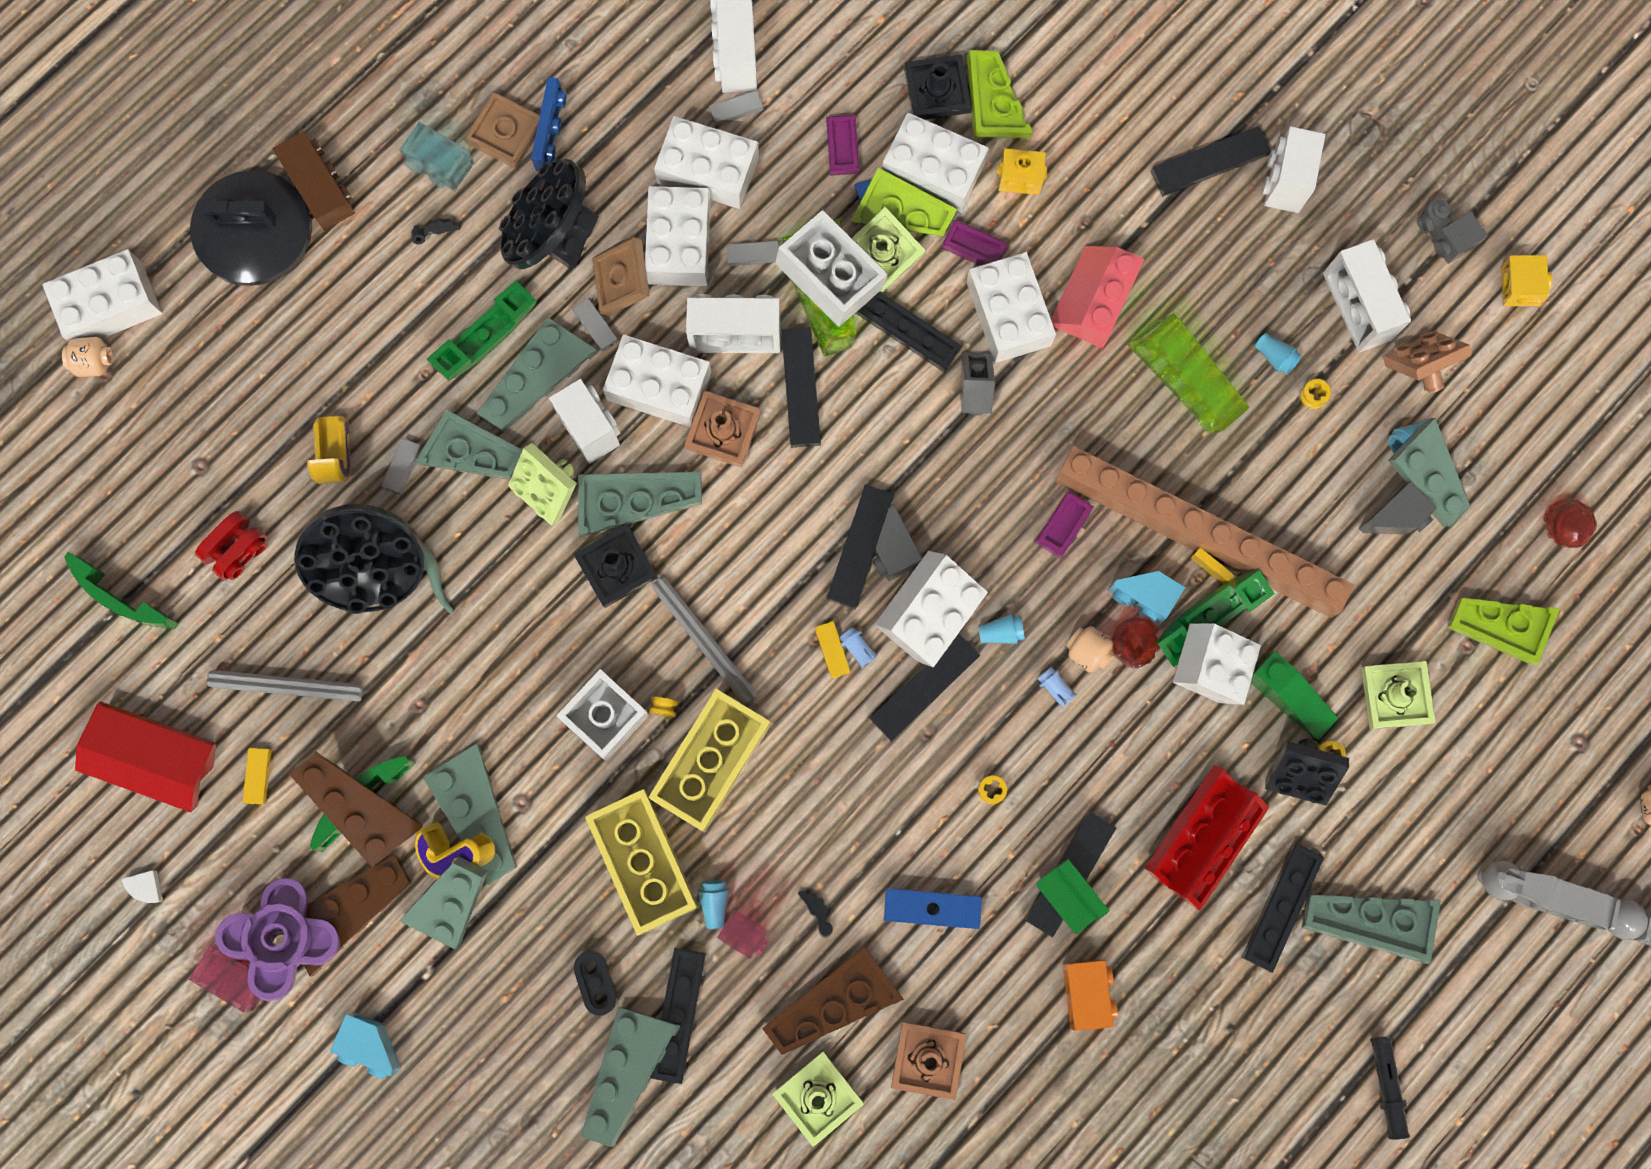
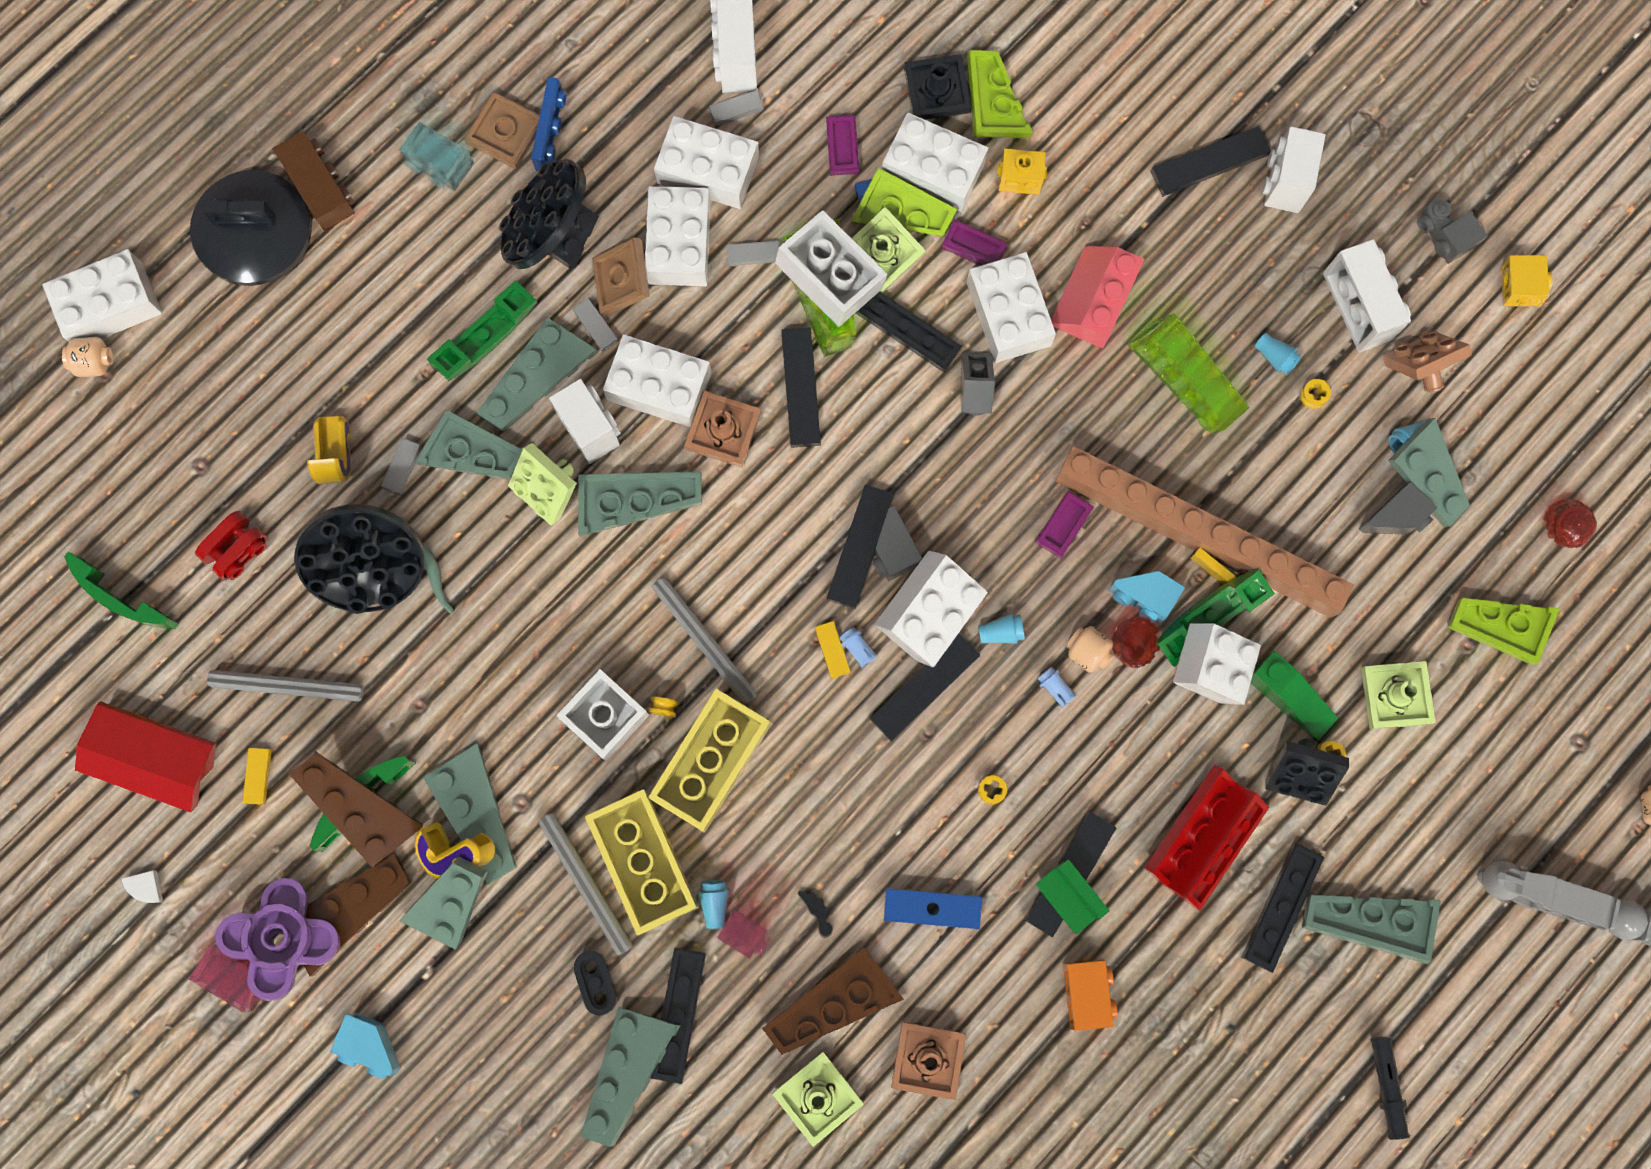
black piece [411,217,461,245] -> none
black plate [573,524,658,608] -> none
white brick [686,294,781,353] -> none
none -> light grey axle [539,813,632,955]

